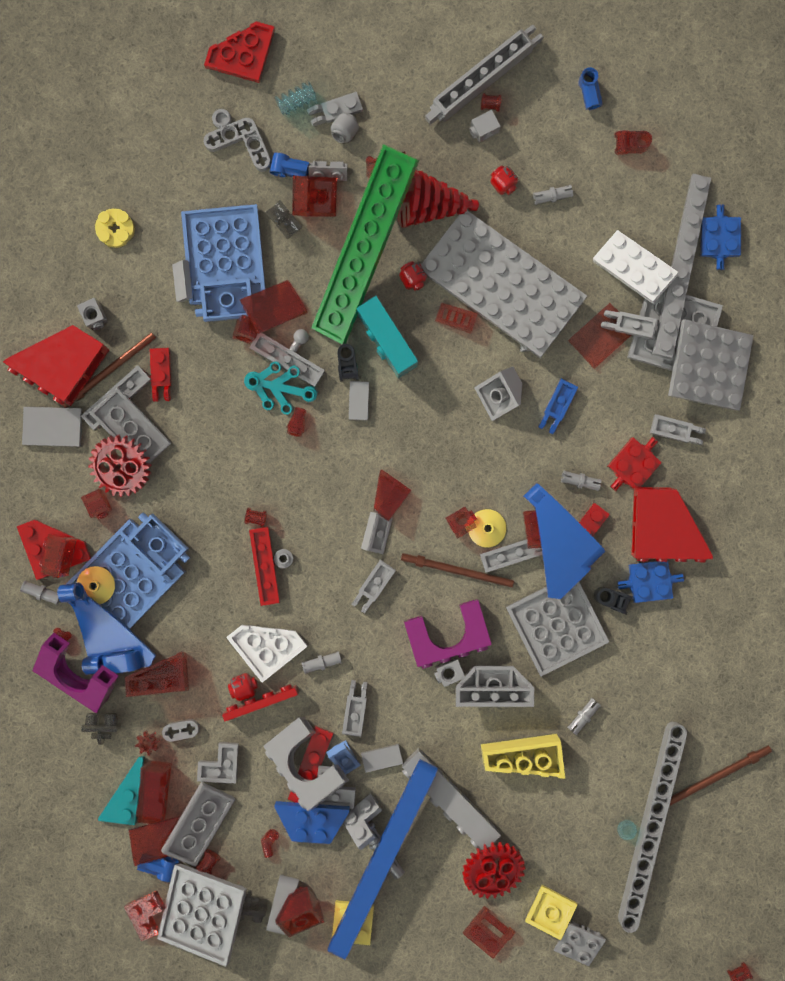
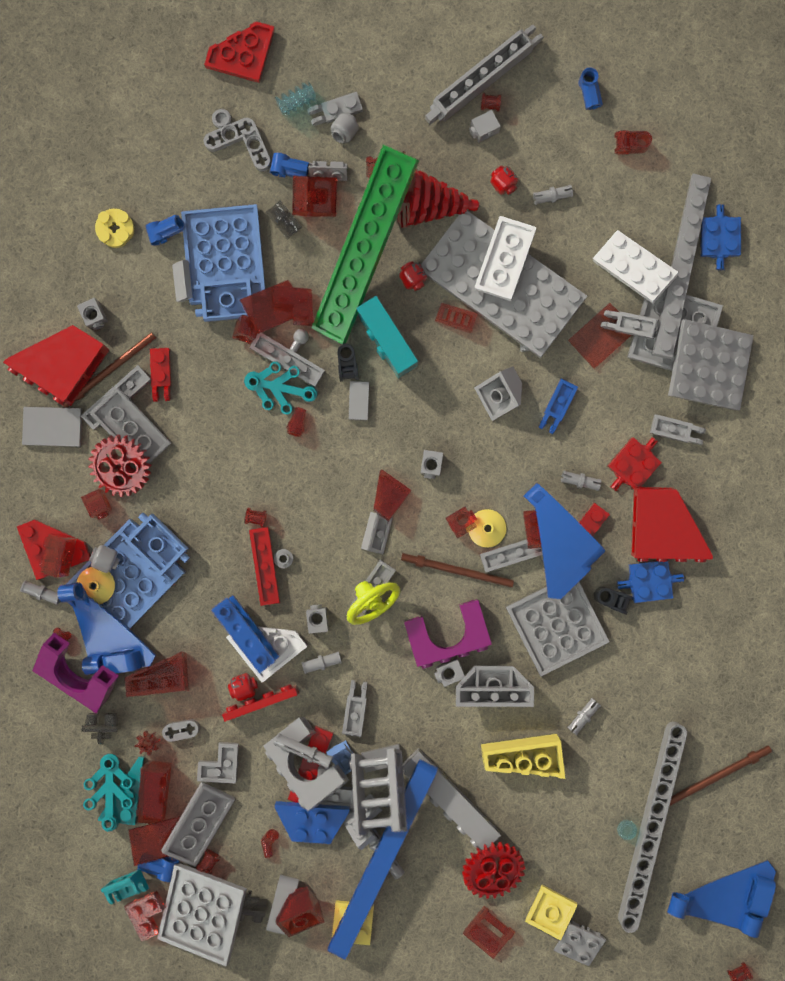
none -> teal plant [83,754,135,832]
none -> light grey head [89,545,120,573]
none -> teal hinge [100,869,149,905]
none -> blue piece [145,215,185,246]
none -> blue fence [211,595,280,674]
none -> clear red plate [273,286,314,326]
none -> light grey pin [274,733,333,769]
none -> light grey brick [306,604,329,634]
none -> neon yellow piece [347,581,400,625]
none -> light grey fence [350,748,407,836]
none -> light grey brick [420,450,443,479]
none -> white plate [474,216,537,301]
none -> blue panel [667,860,776,938]

